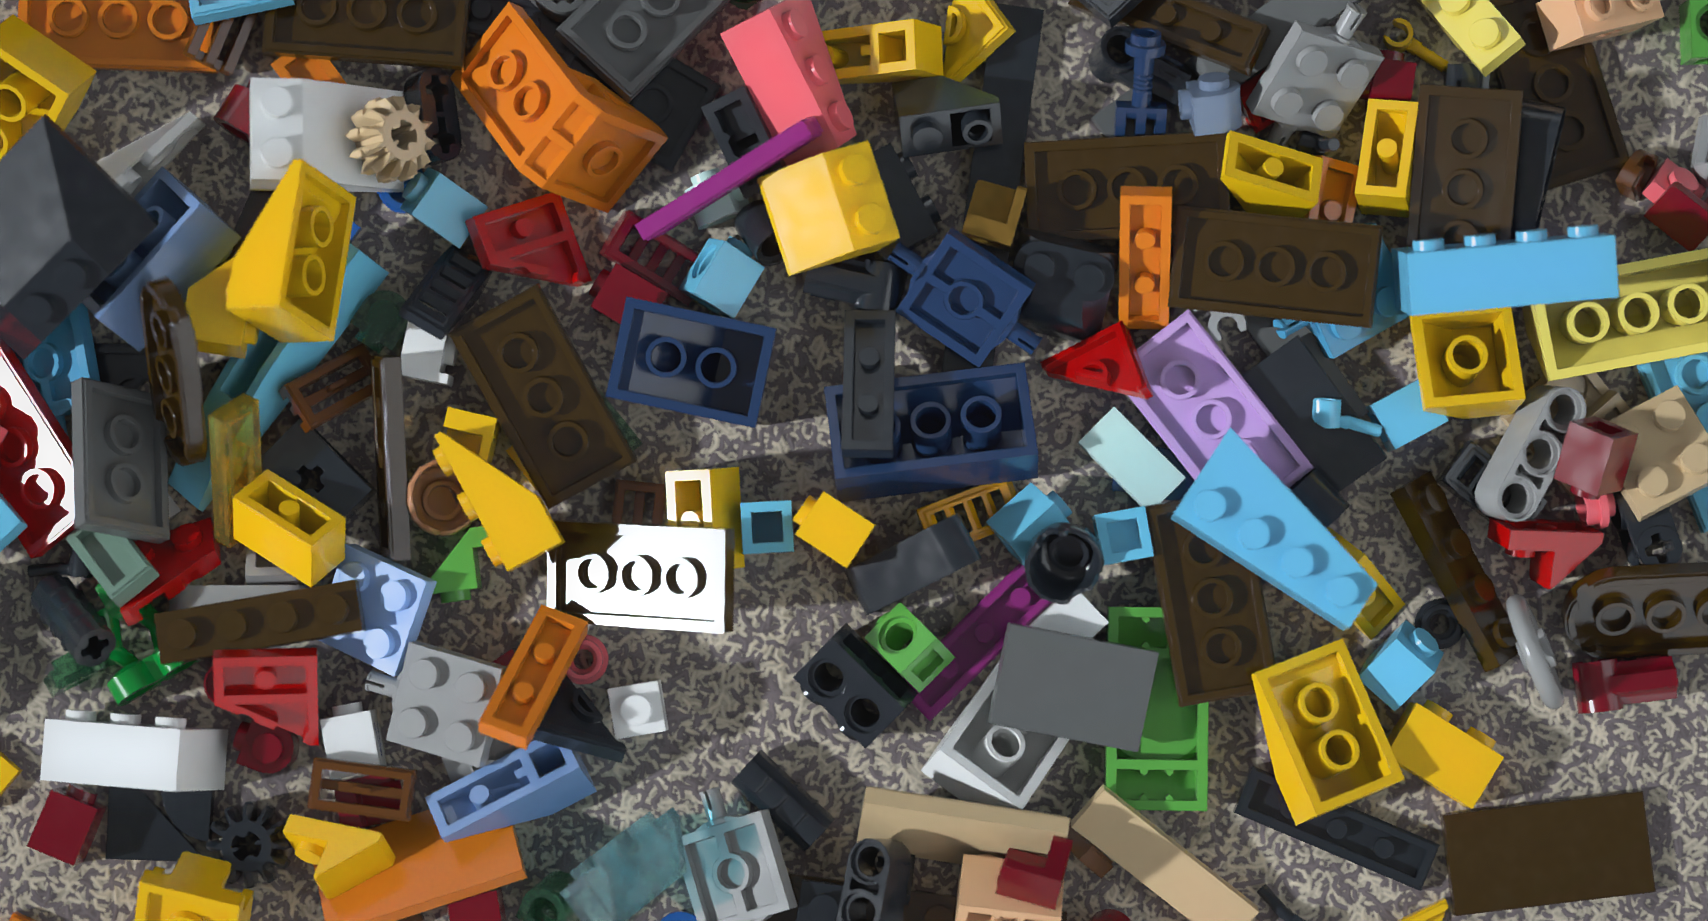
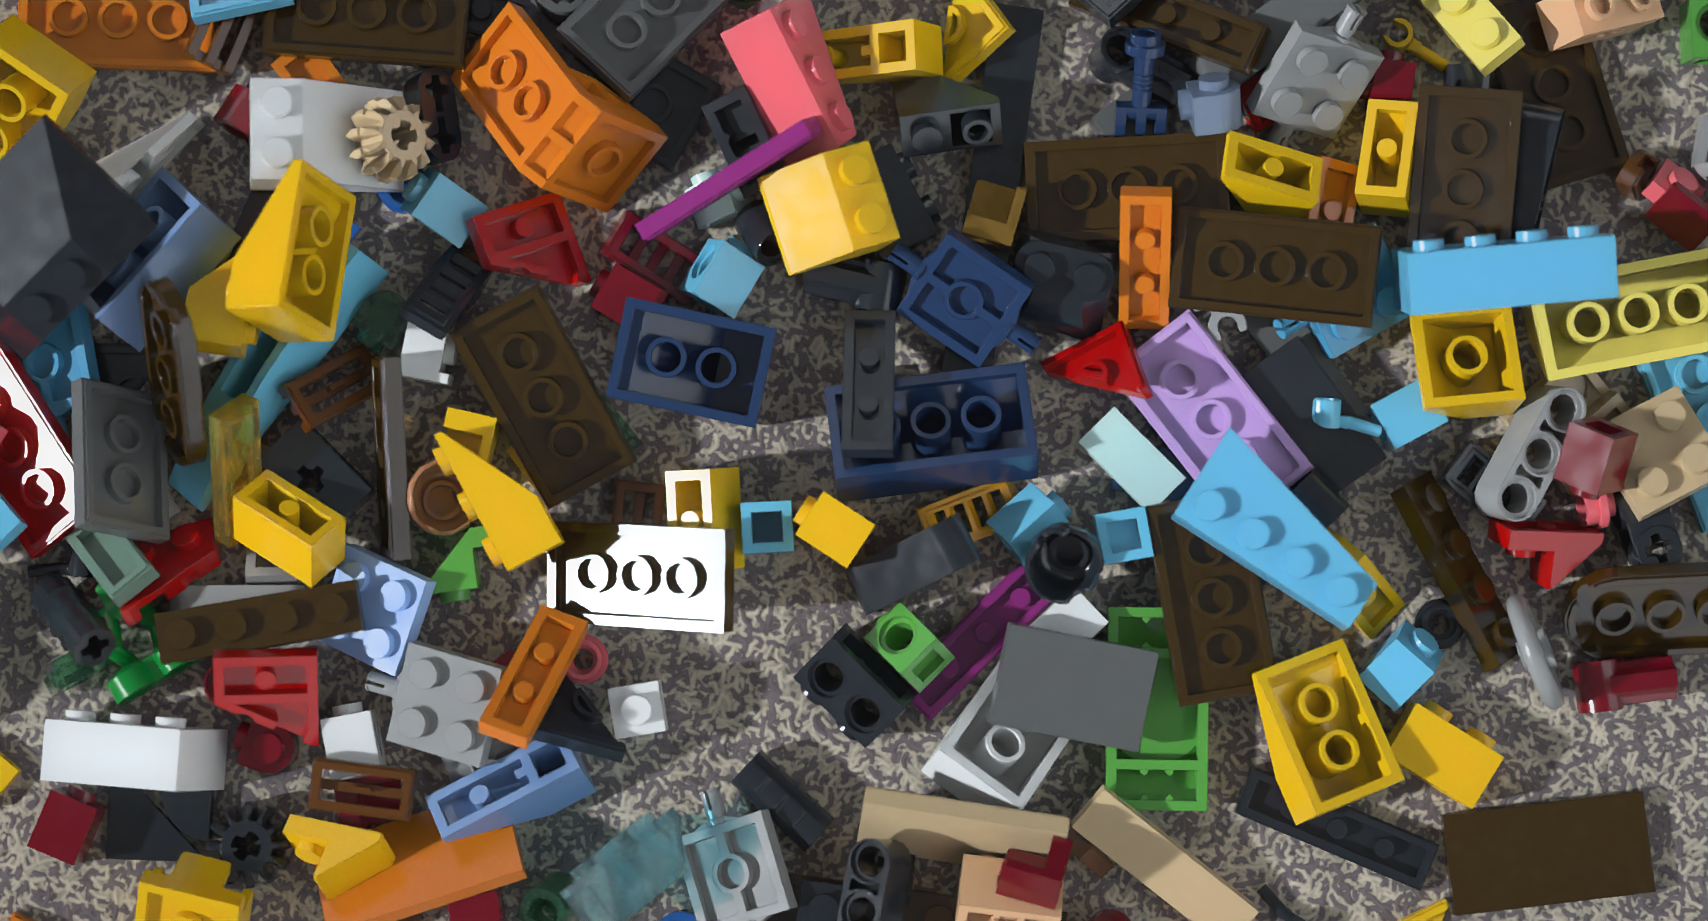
black hand [1295,131,1340,156] -> none

